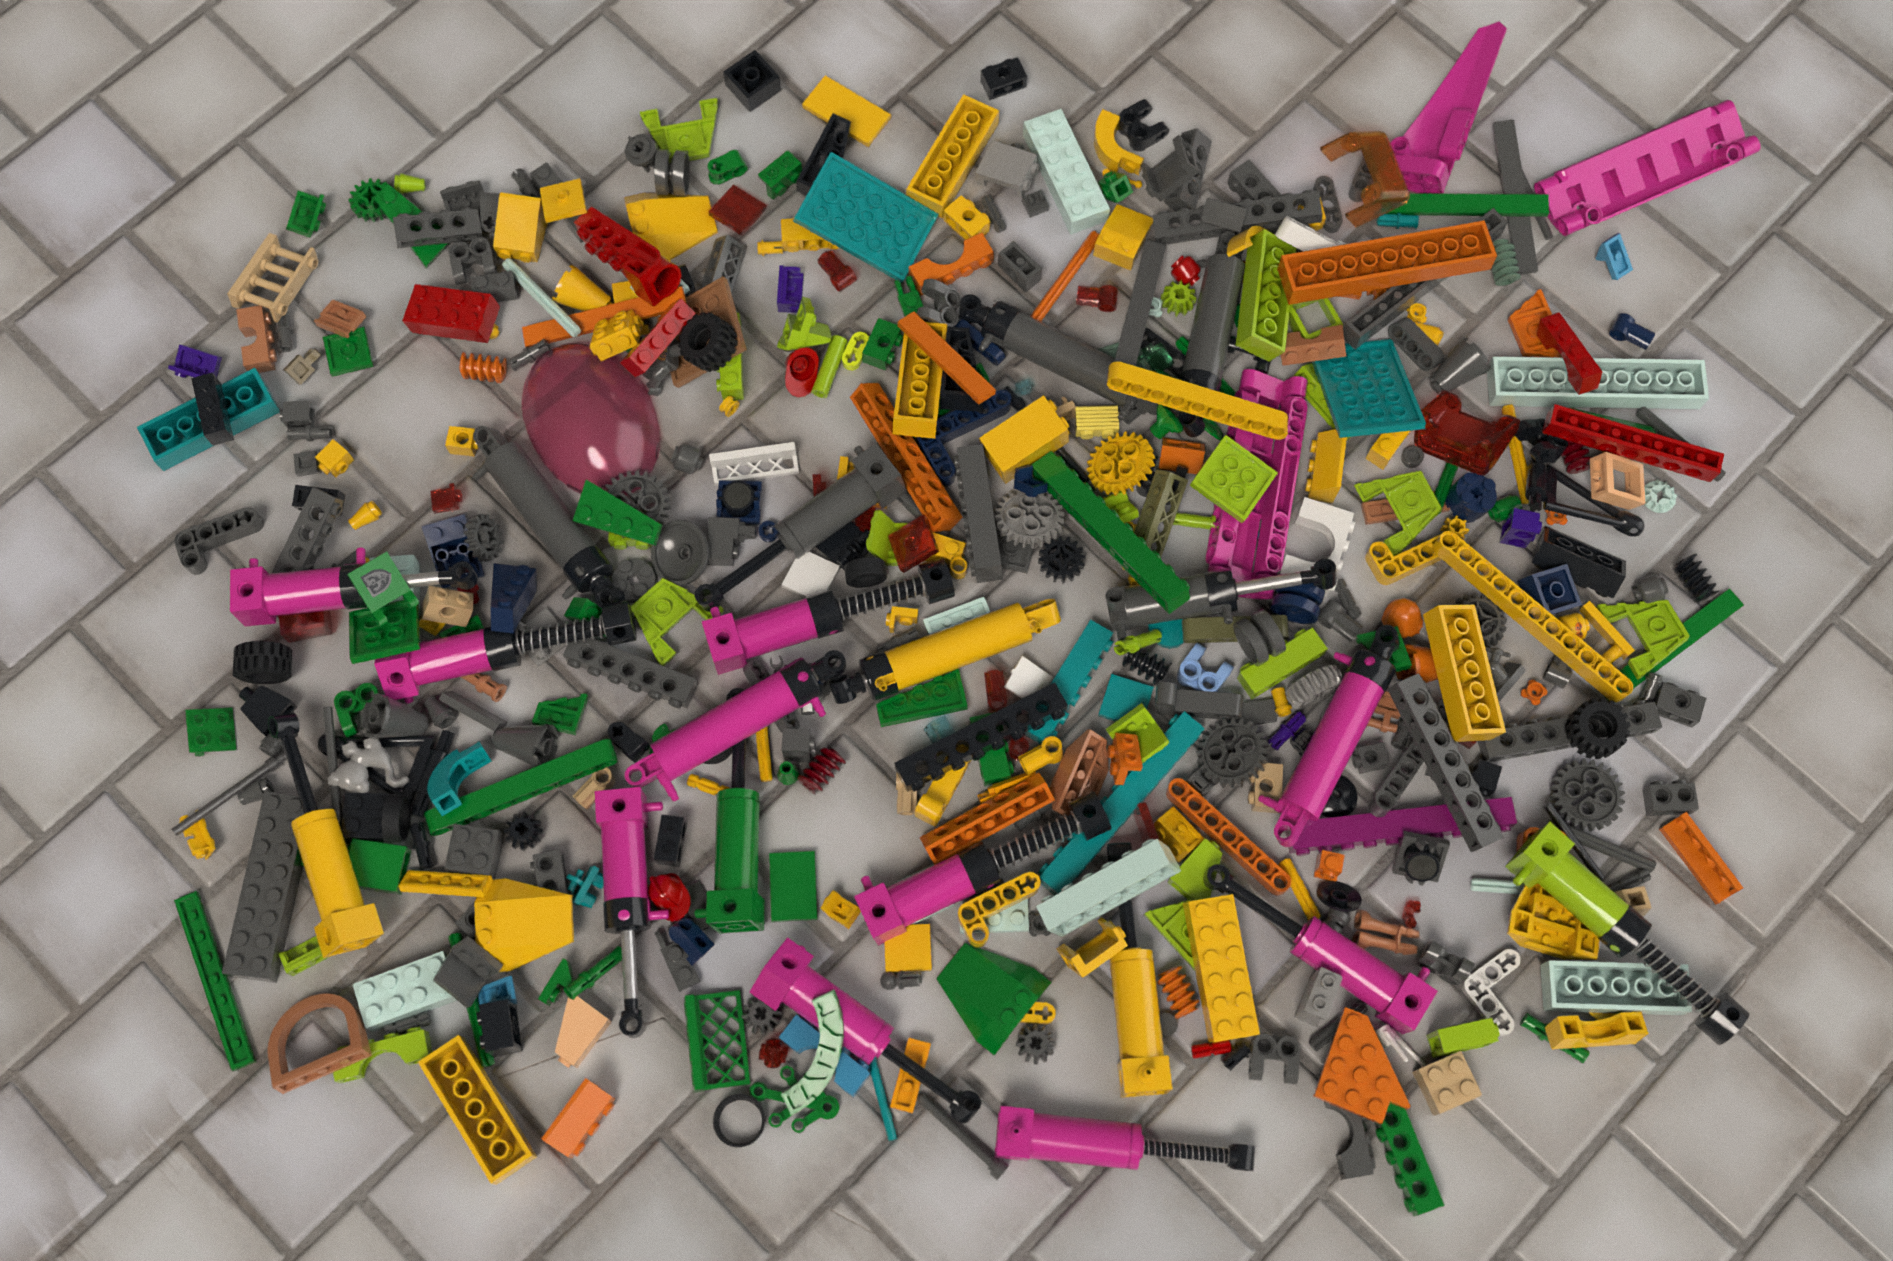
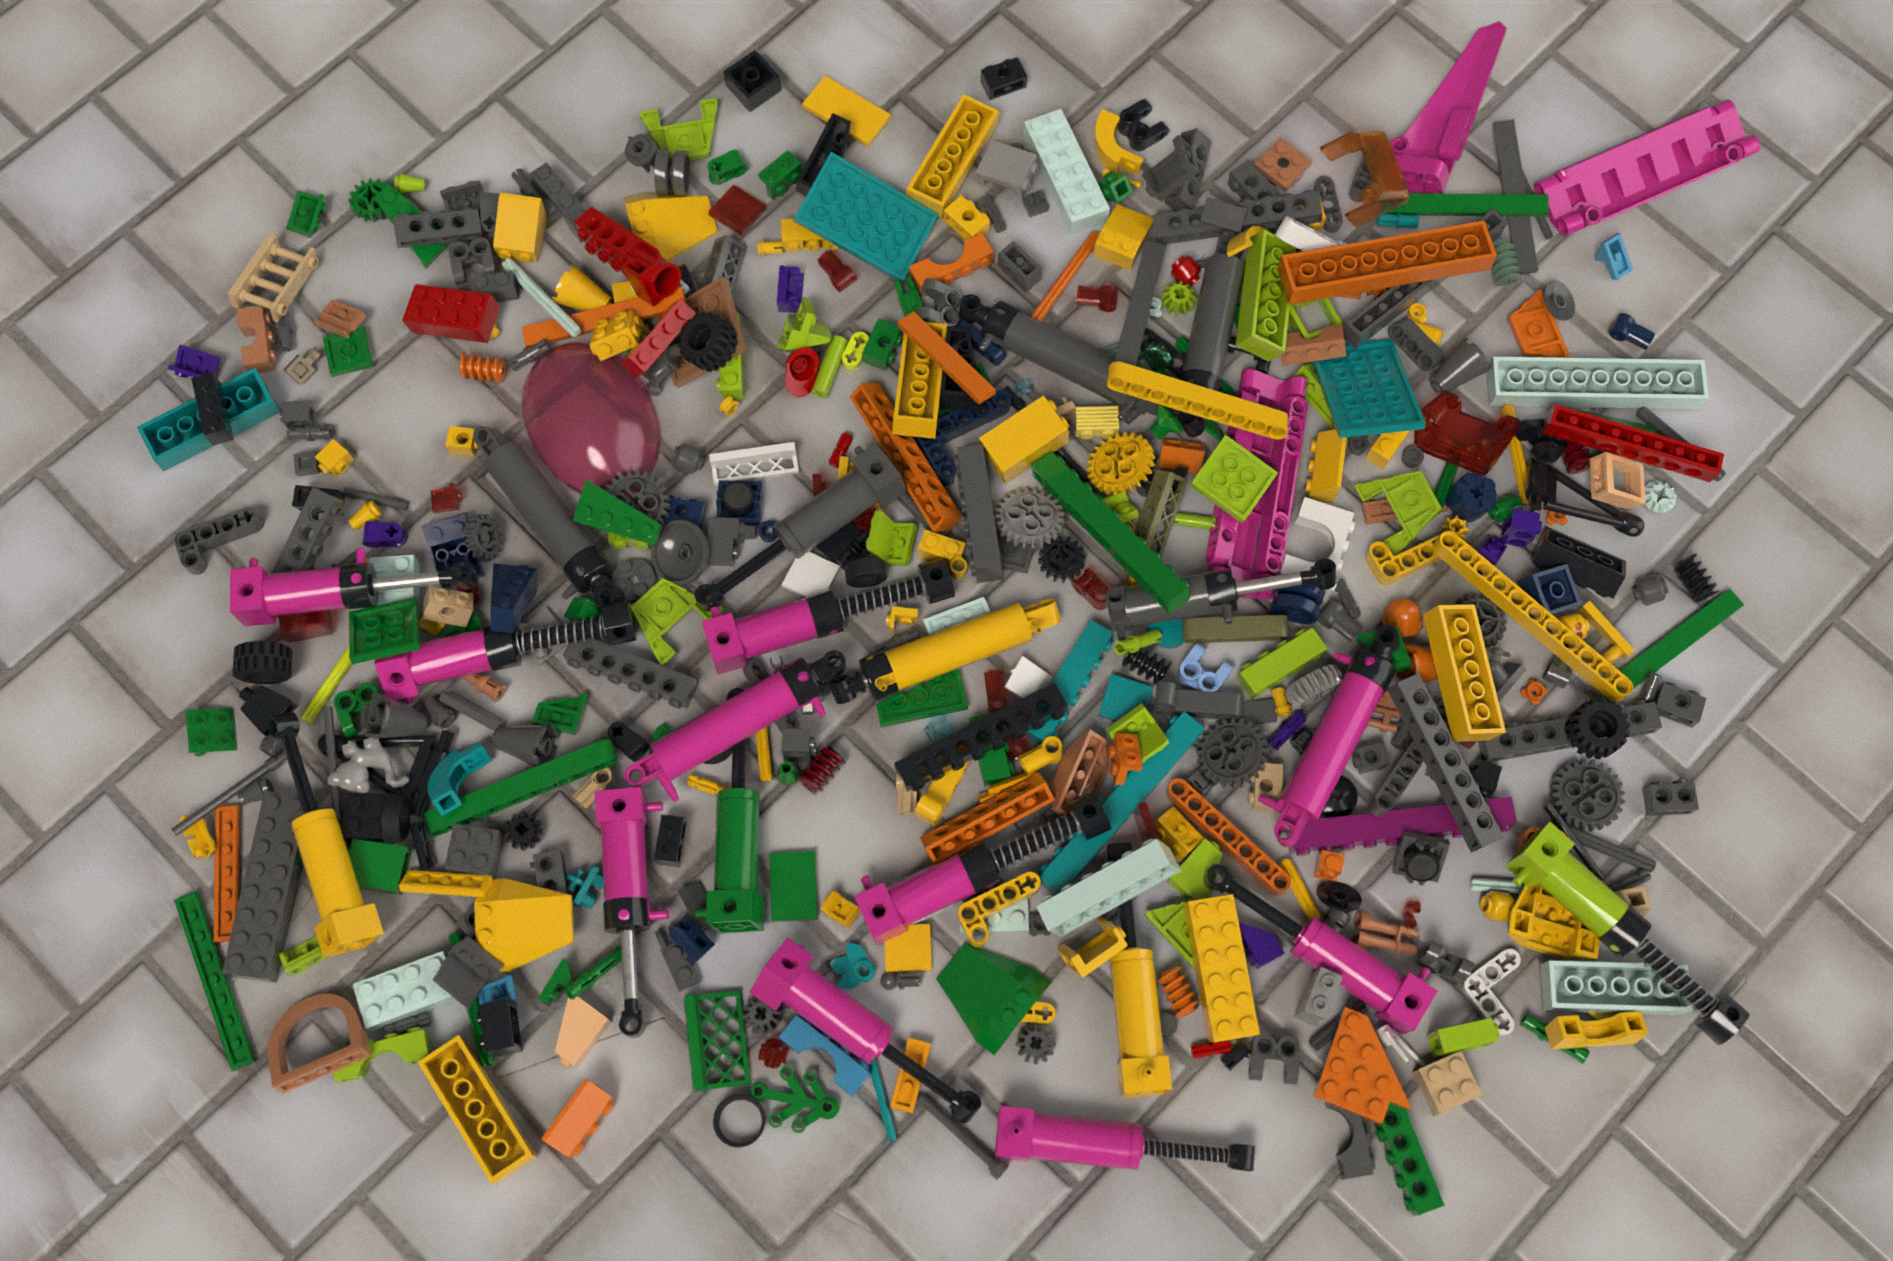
green flag [347,552,419,626] -> none
yellow plate [540,178,587,223] -> none
red piece [648,873,691,922] -> none
tile [781,989,844,1115] -> none
clear red tile [888,514,939,573] -> none
dark blue bracket [1014,465,1048,497] -> none
dark grey wheel [1233,609,1286,666] -> none
red arch [1536,312,1603,395] -> none
lime wing [1597,600,1690,680] -> none
orange fence [1659,812,1743,905] -> none
none -> orange tile [214,805,241,943]
none -> neon yellow axle [300,646,352,724]
none -> dark grey bar [344,487,408,510]
none -> dark purple piece [362,521,408,548]
none -> dark blue brick [662,495,706,530]
none -> red piece [829,432,852,468]
none -> teal plate [830,943,875,990]
none -> clear red piece [1071,568,1109,610]
none -> dark purple slope [1239,923,1285,970]
none -> nougat piece [1254,137,1312,192]
none -> dark grey bush [1348,436,1369,456]
none -> dark purple slope [1477,535,1507,575]
none -> yellow head [1480,891,1515,922]
none -> dark grey dish [1543,281,1575,321]

